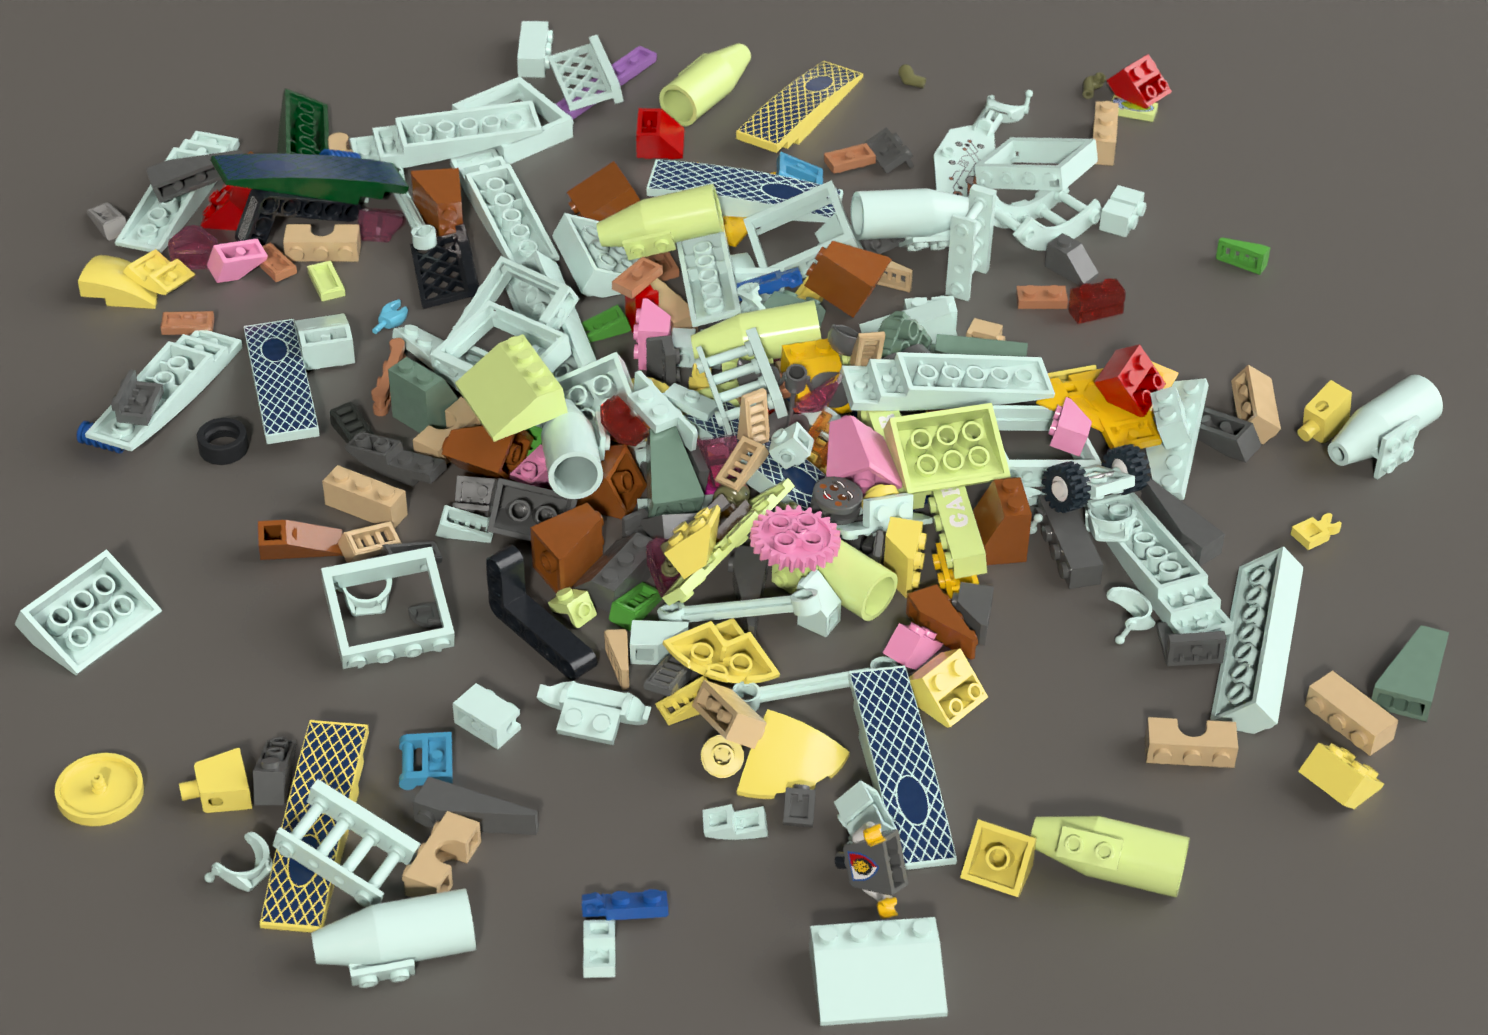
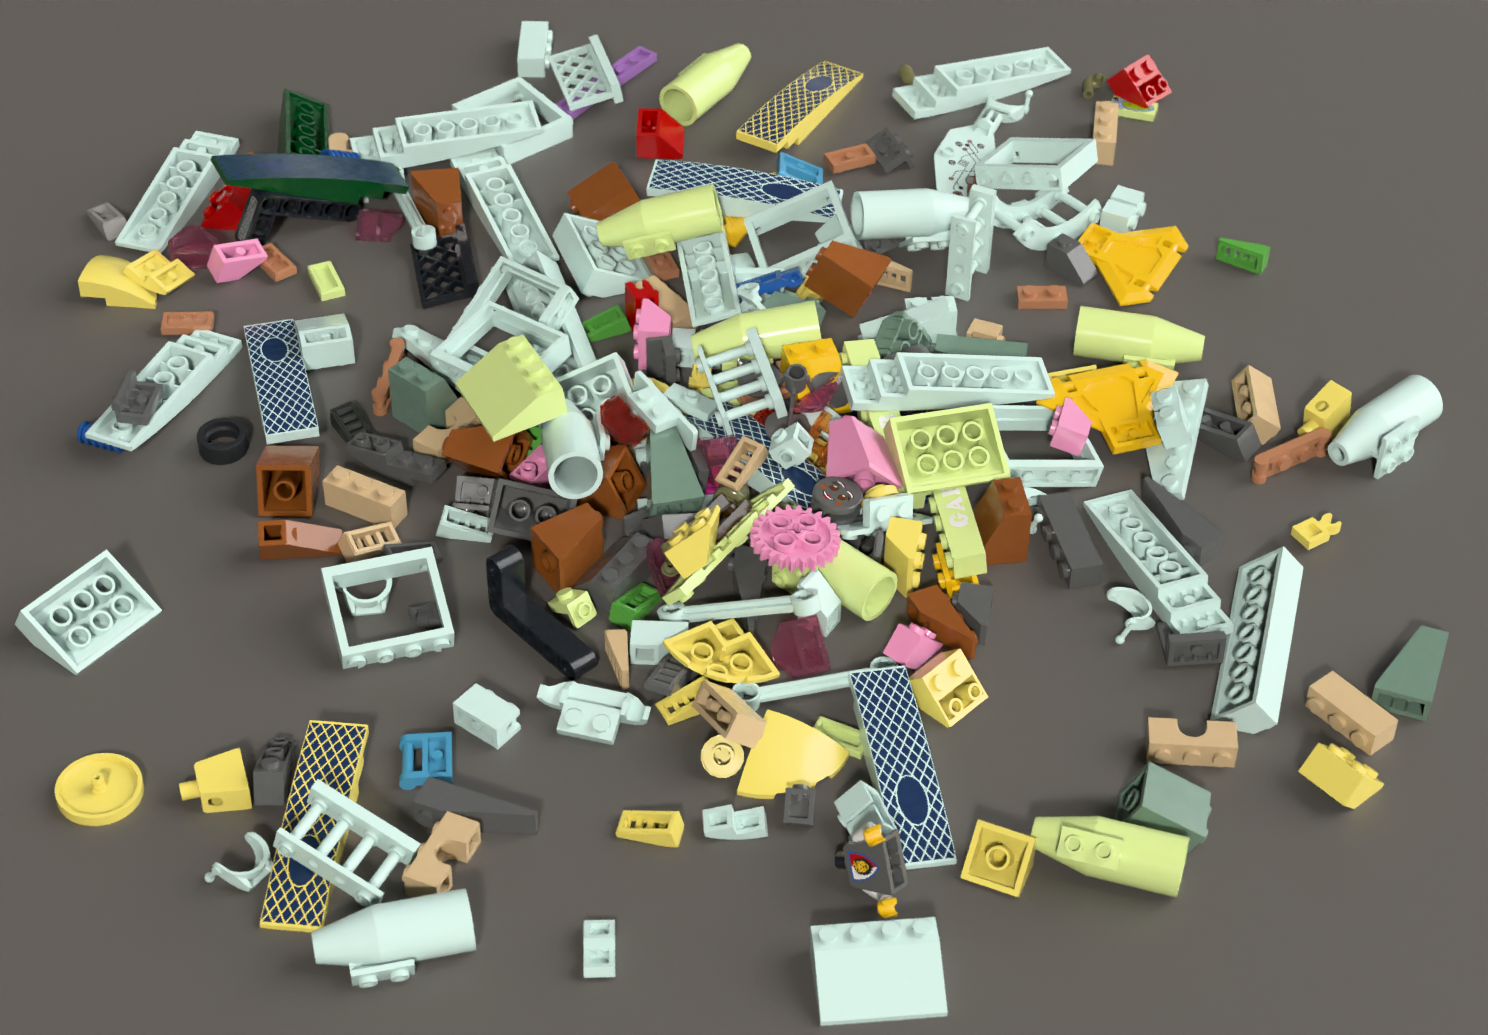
dark grey slope [146,150,243,203] -> none
tan arch [283,224,361,262] -> none
medium azure hand [372,299,408,334] -> none
blue hinge [581,889,669,921] -> none
nougat plate [612,257,663,299] -> none
tan slope [737,388,770,444] -> none
dark grey hair [828,324,859,357] -> none
tan slope [850,332,885,366] -> none
black plate [1041,444,1151,513] -> none
clear red brick [1068,278,1126,324] -> none
light aqua helmet [1085,508,1137,542] -> none
red slope [1094,344,1166,417] -> none
none -> dark orange slope [256,446,320,517]
none -> light yellow slope [615,810,684,848]
none -> clear pink slope [770,615,831,678]
none -> yellowish green tile [813,716,864,759]
none -> light aqua slope [892,47,1071,119]
none -> yellowish green piece [1073,306,1205,371]
none -> yellow plate [1078,223,1188,306]
none -> slope [1114,761,1212,853]
none -> nougat plate [1251,428,1332,484]

